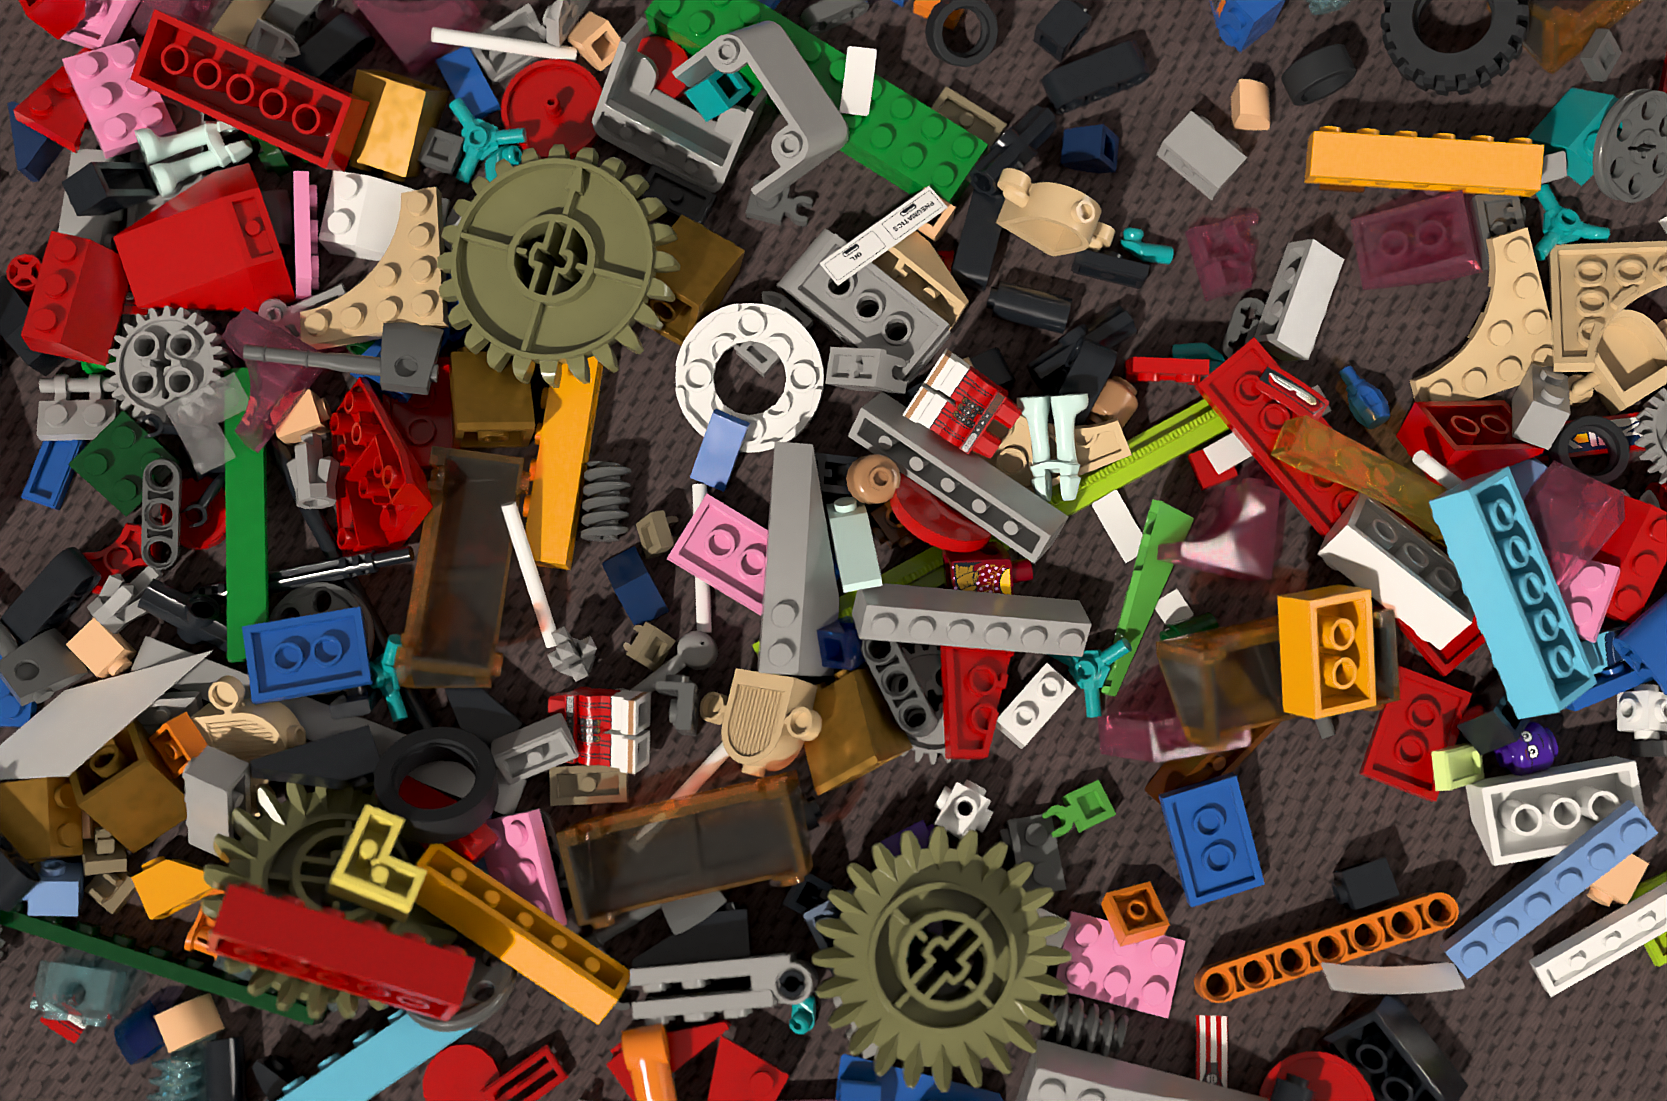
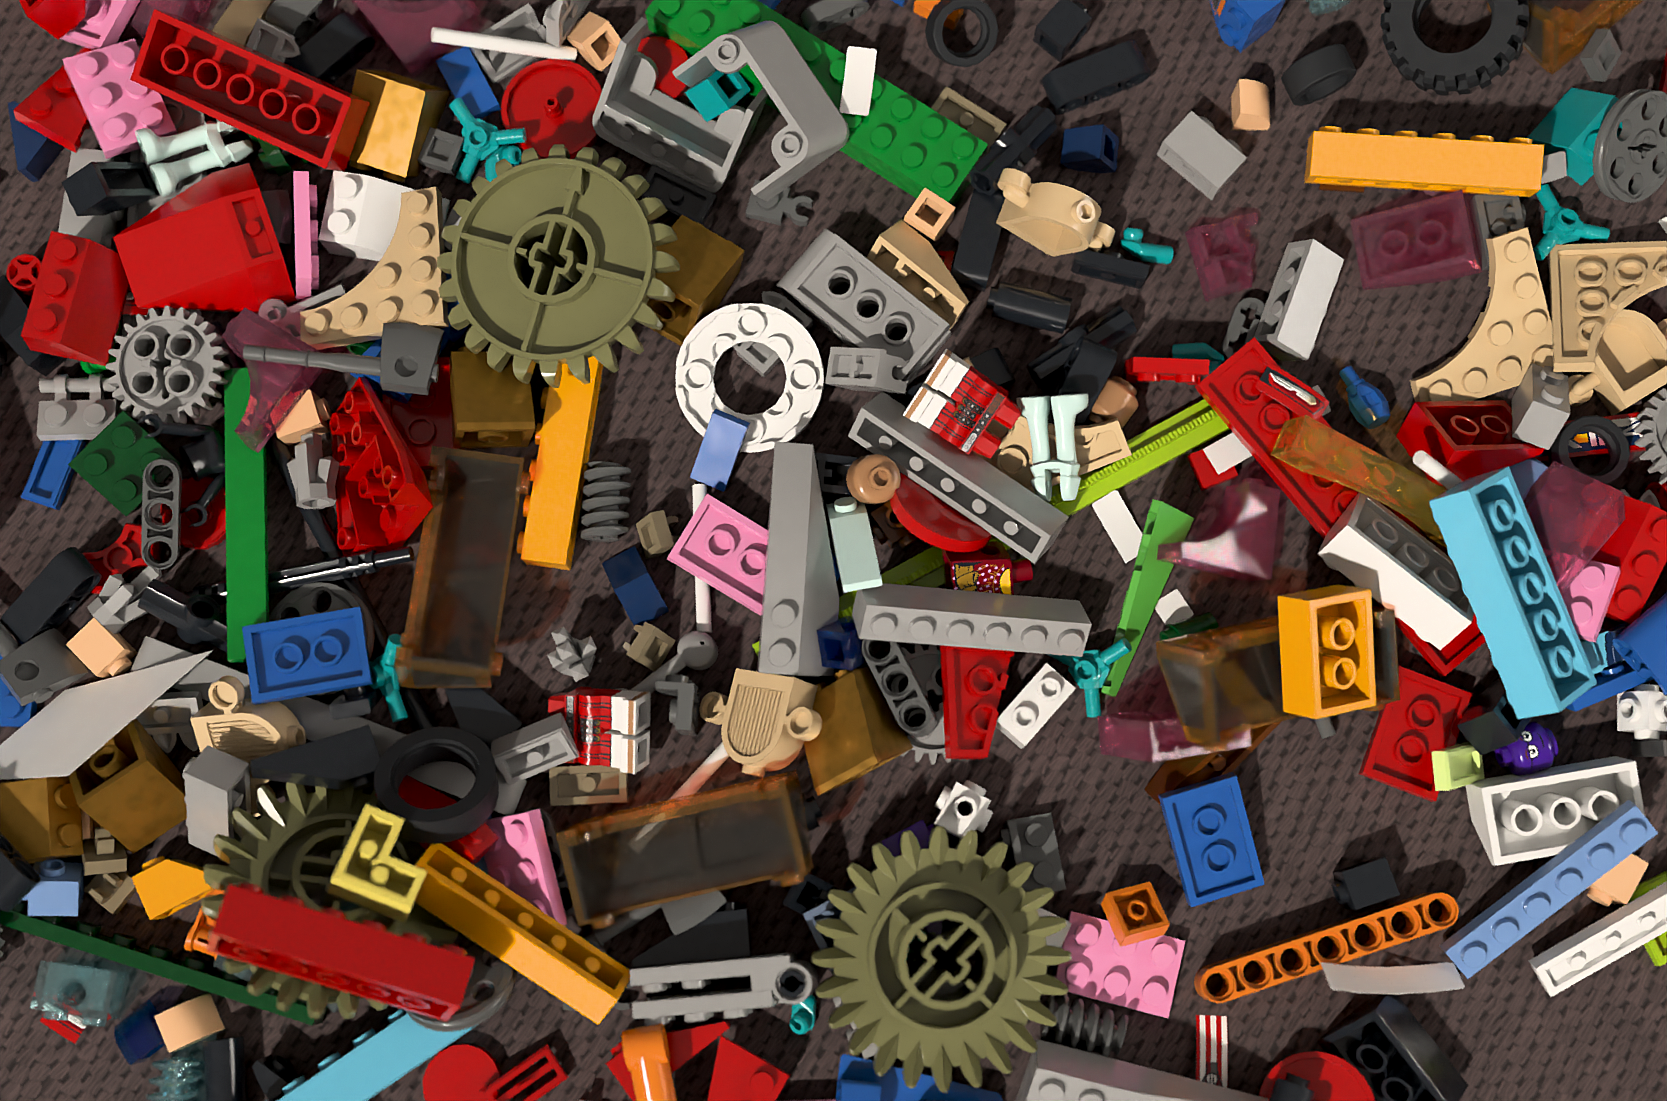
orange piece [148,712,208,779] -> none
clear plate [163,373,253,475] -> none
white bar [501,501,557,648] -> none
white sticker [819,186,948,285] -> none
bright green plate [1042,780,1116,837] -> none

